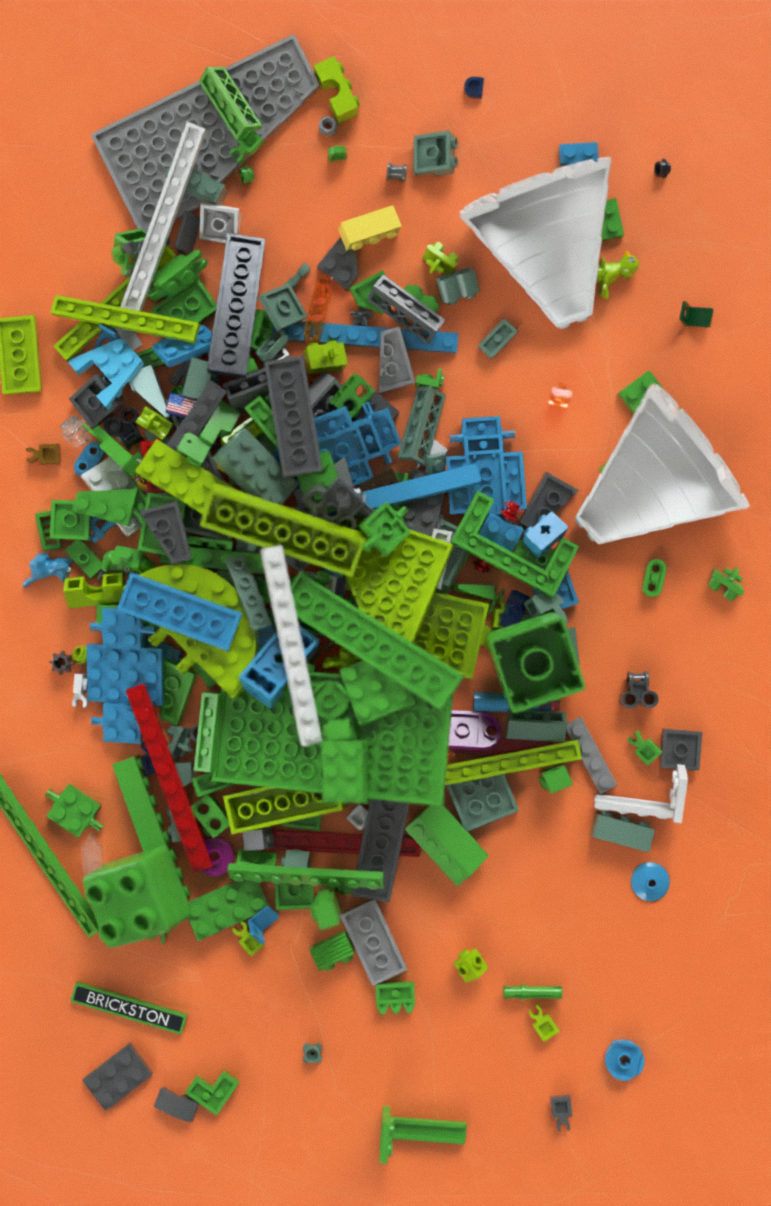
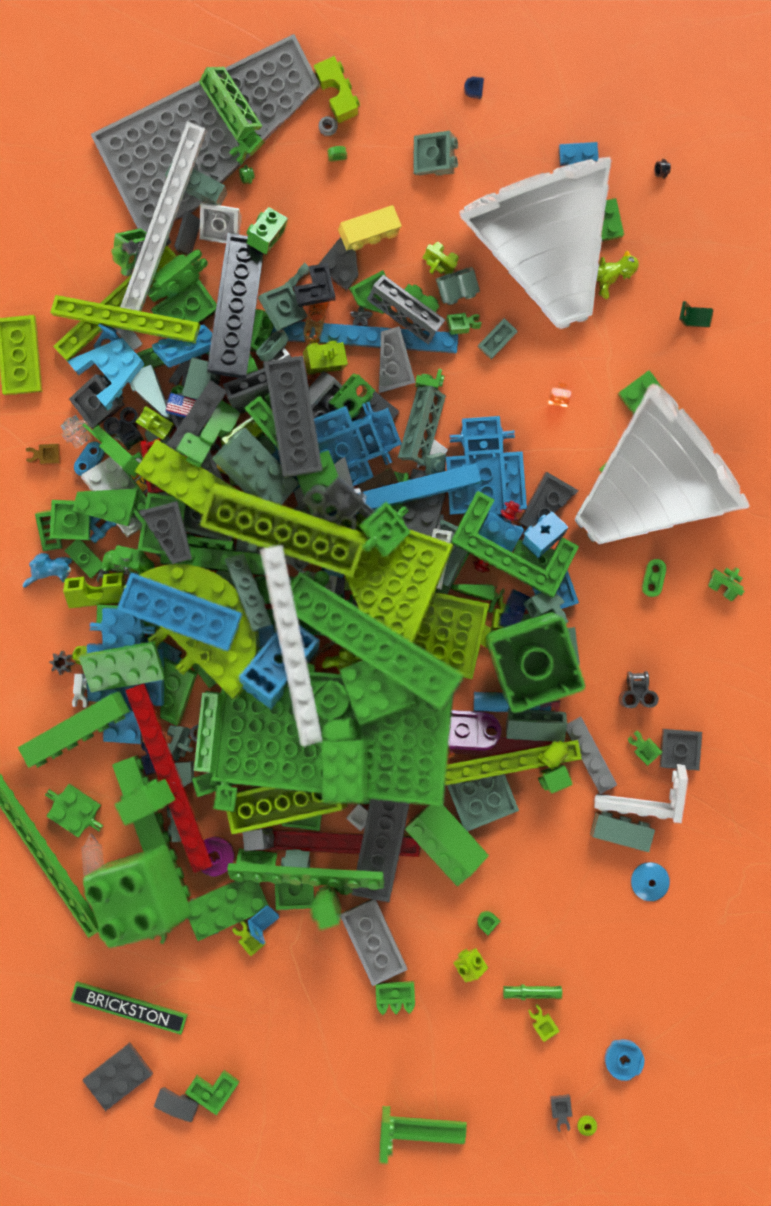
bright green brick [191,793,230,839] -> none
sand green plate [303,1043,322,1063] -> none
bright green brick [310,930,355,971] -> none
dark grey bush [386,162,407,182] -> none
none -> bright green brick [18,691,130,768]
none -> bright green plate [79,641,166,692]
none -> bright green brick [114,779,175,825]
none -> bright green bracket [213,782,237,812]
none -> bright green brick [246,207,288,255]
none -> black plate [294,263,336,307]
none -> bright green plate [446,313,482,335]
none -> bright green tile [477,911,501,935]
none -> lime brick [541,741,569,770]
none -> lime plate [577,1115,597,1136]

